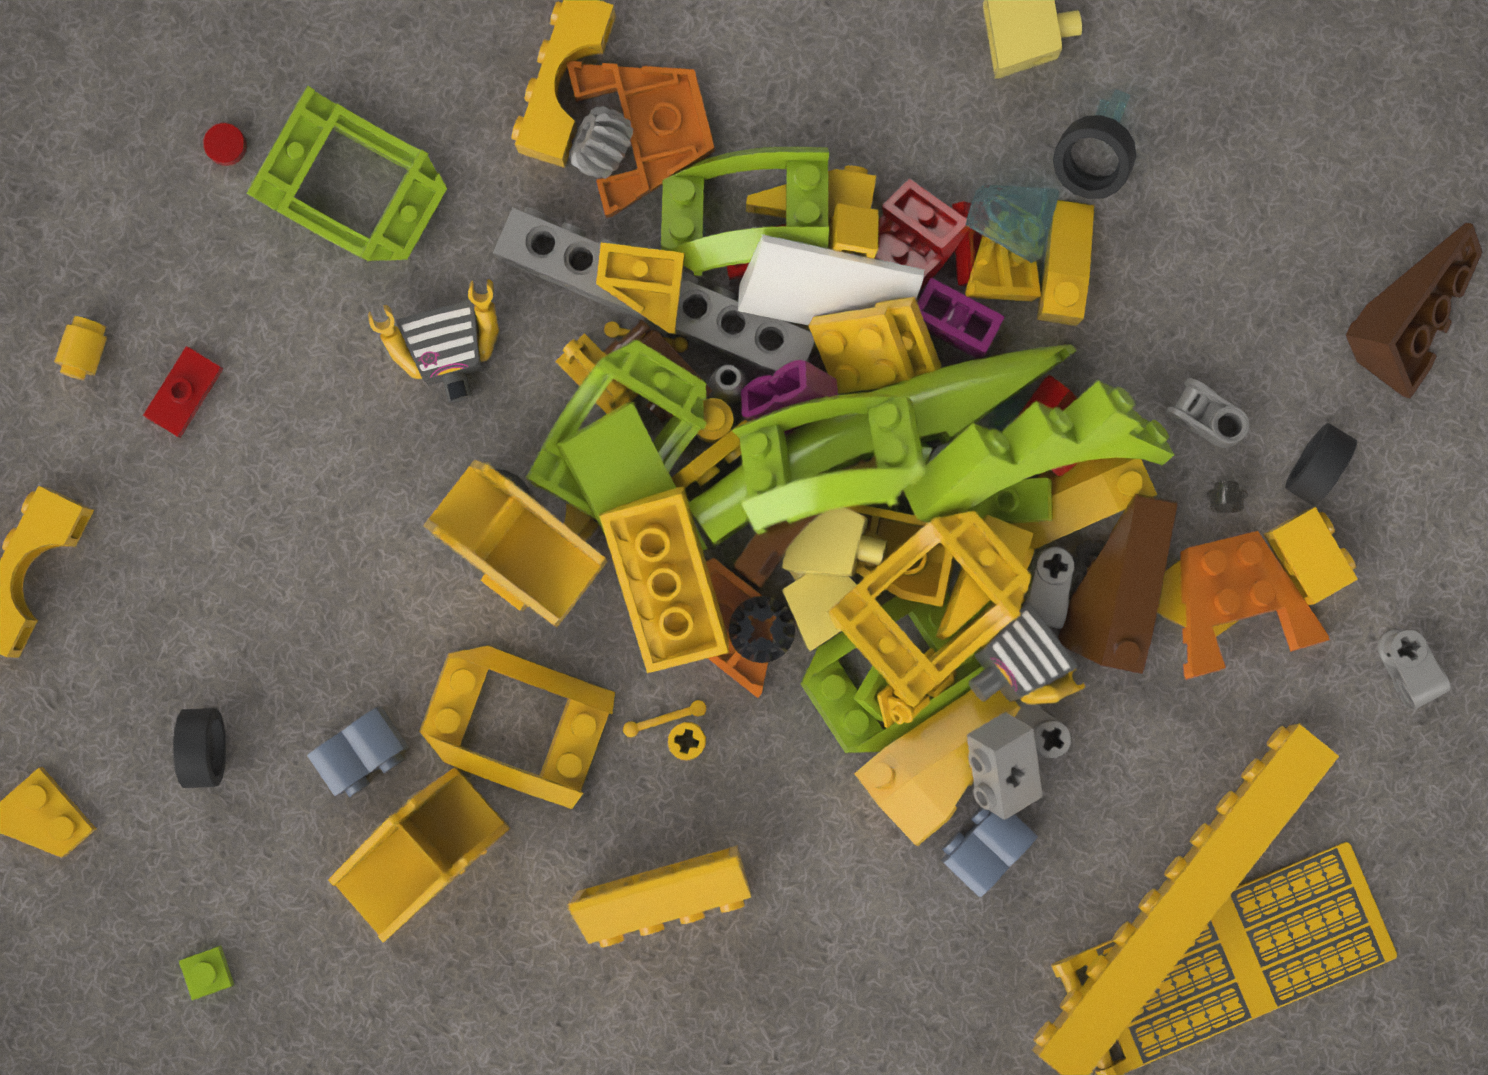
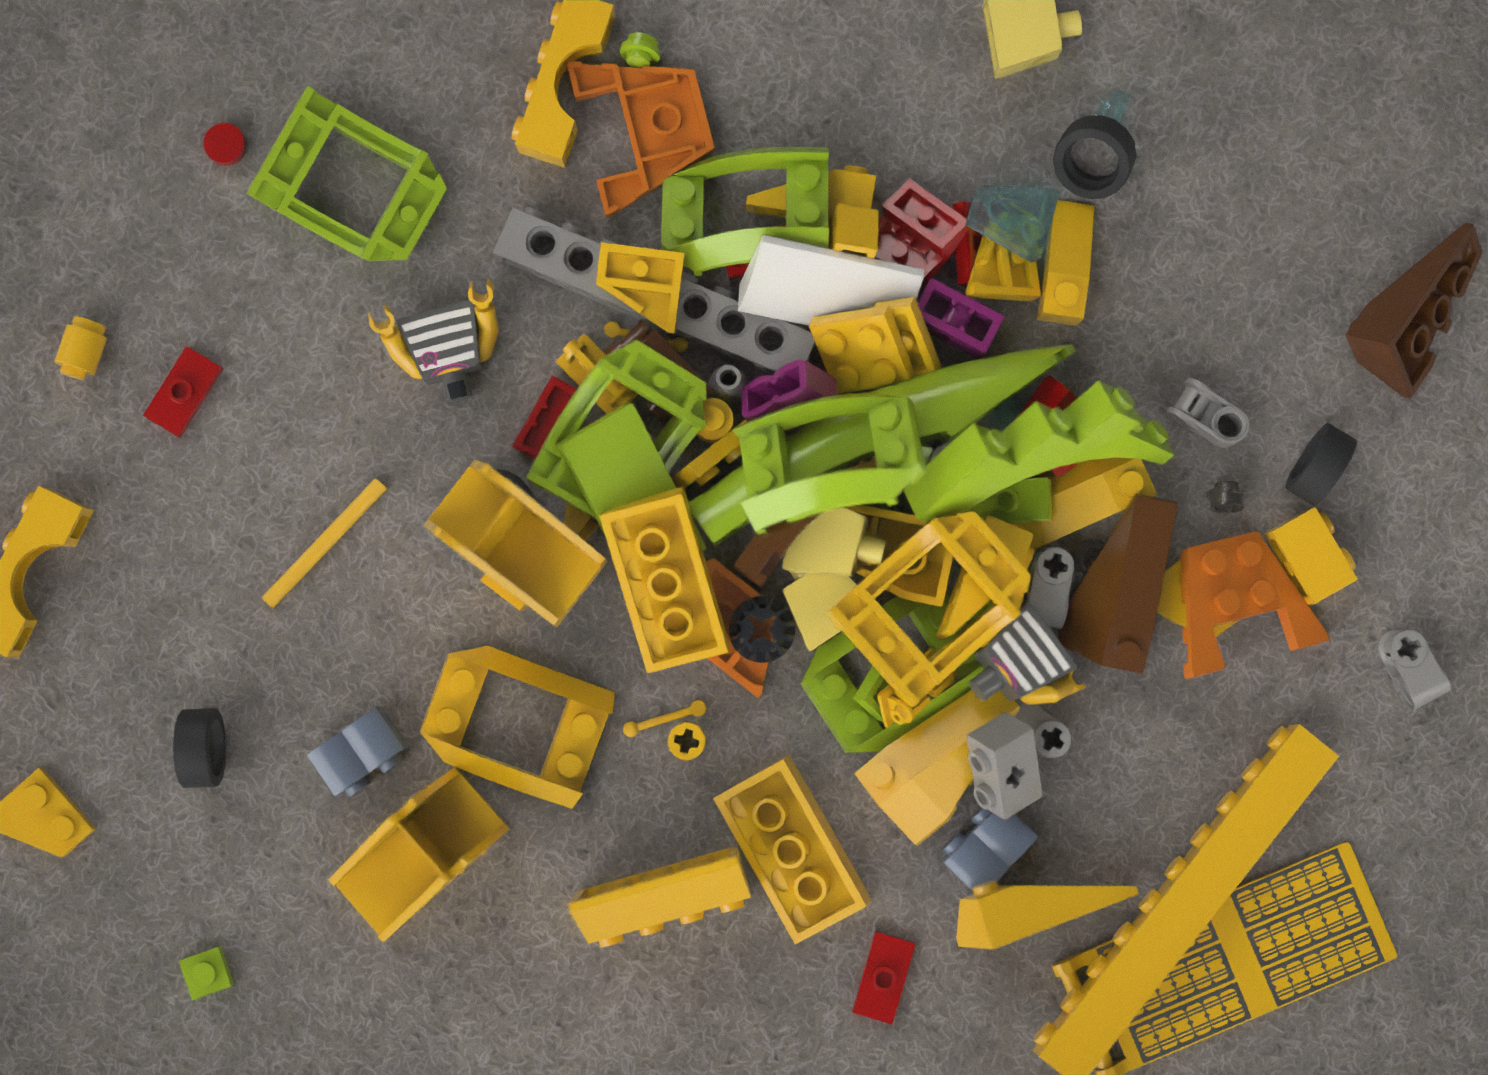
light grey gear [569,106,633,179] -> none
none -> yellow bar [262,477,388,608]
none -> red plate [512,375,577,460]
none -> lime plate [620,32,661,68]
none -> yellow slope [713,754,872,944]
none -> red plate [852,930,916,1025]
none -> yellow wedge [956,880,1139,949]

